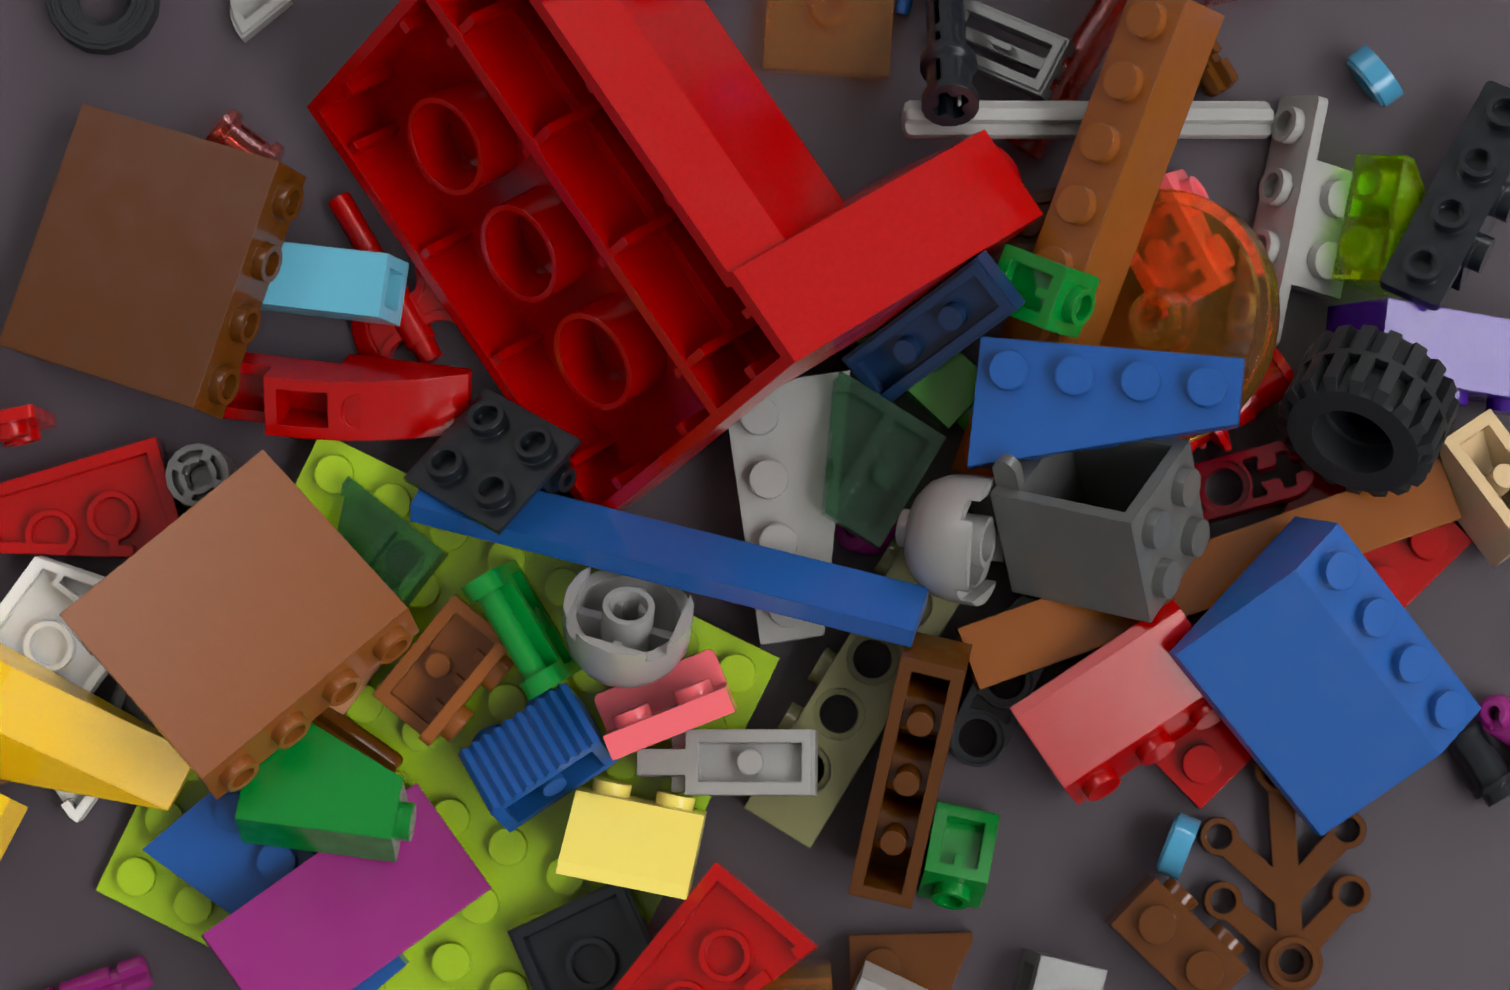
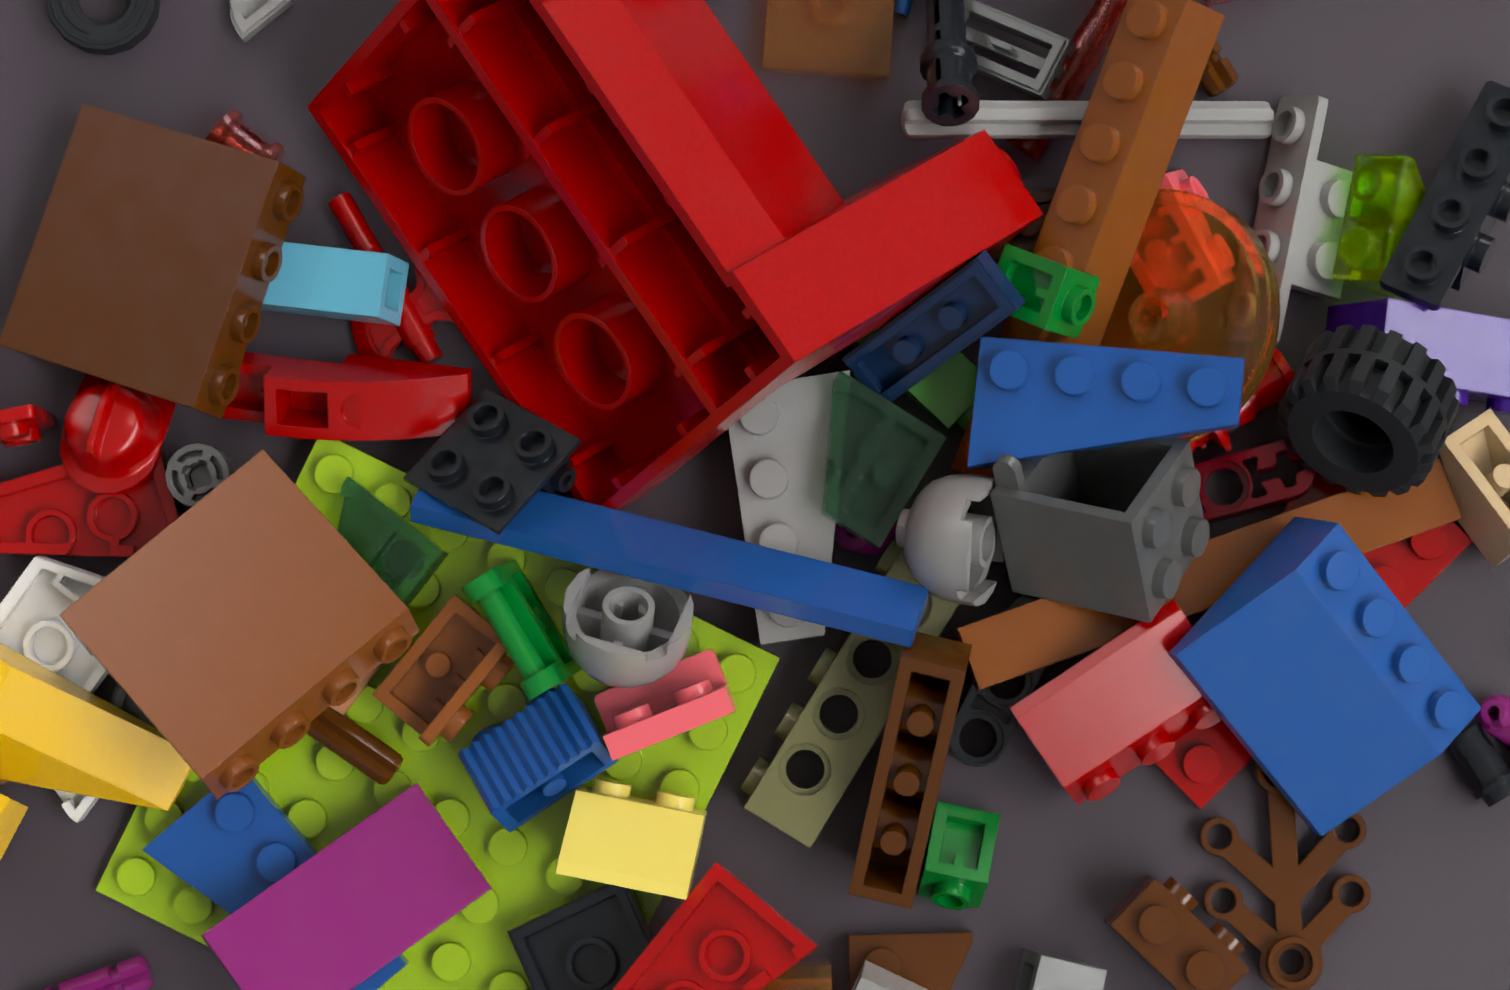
green slope [235,723,417,863] -> none
light grey hinge [637,729,818,796] -> none
dark azure tile [1155,813,1201,880] -> none
dark azure tile [1346,44,1404,108] -> none
none -> red piece [60,375,176,494]

